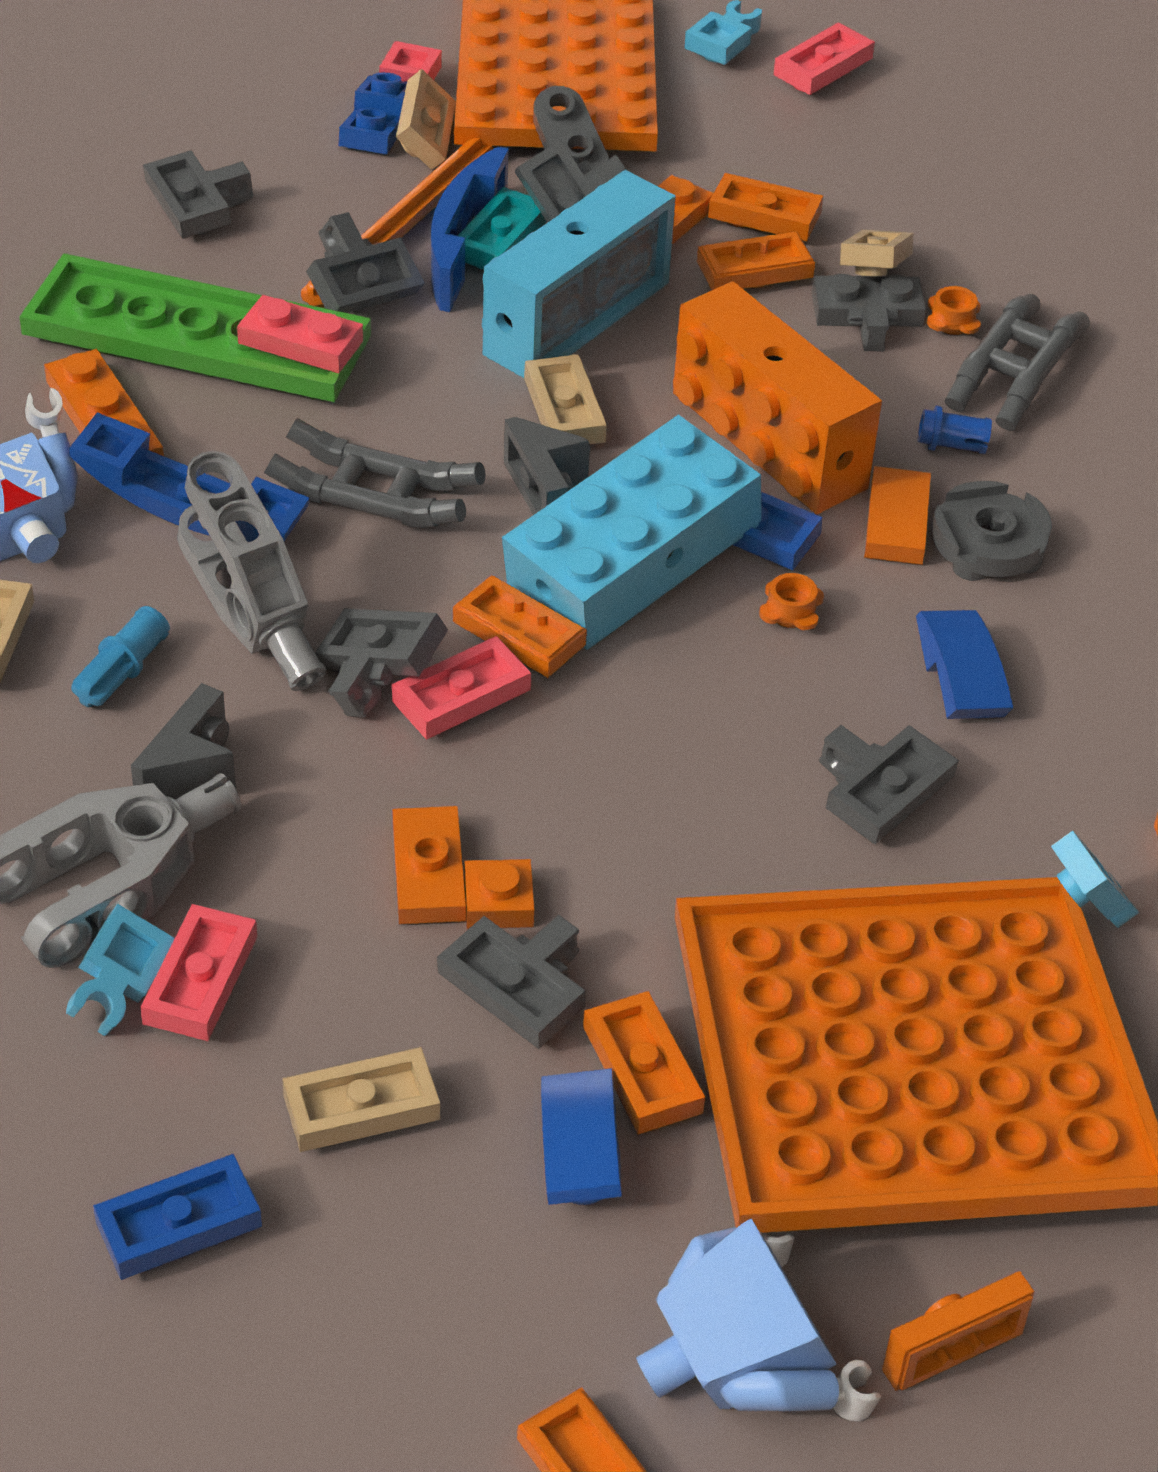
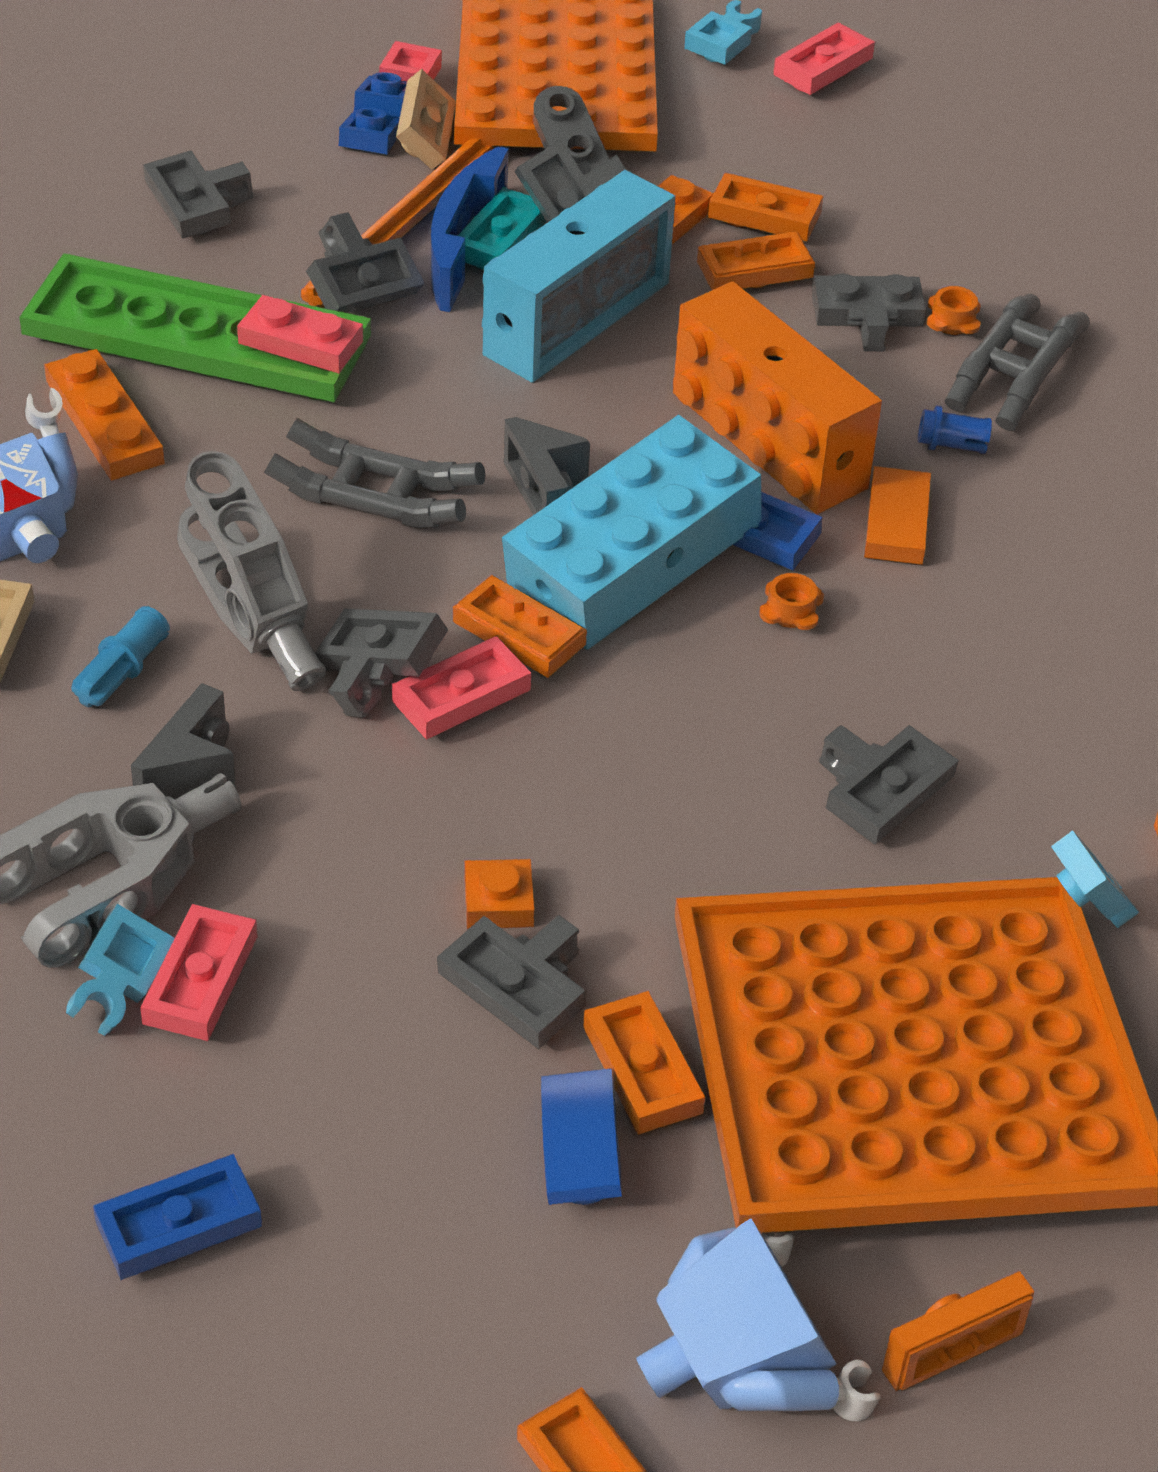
blue slope [69,412,310,542] -> none
tan plate [282,1047,440,1152] -> none
orange plate [392,806,466,924] -> none
tan plate [524,354,607,444] -> none
tan plate [840,230,914,276] -> none
blue slope [916,610,1013,719] -> none
dark grey plate [932,481,1052,581] -> none

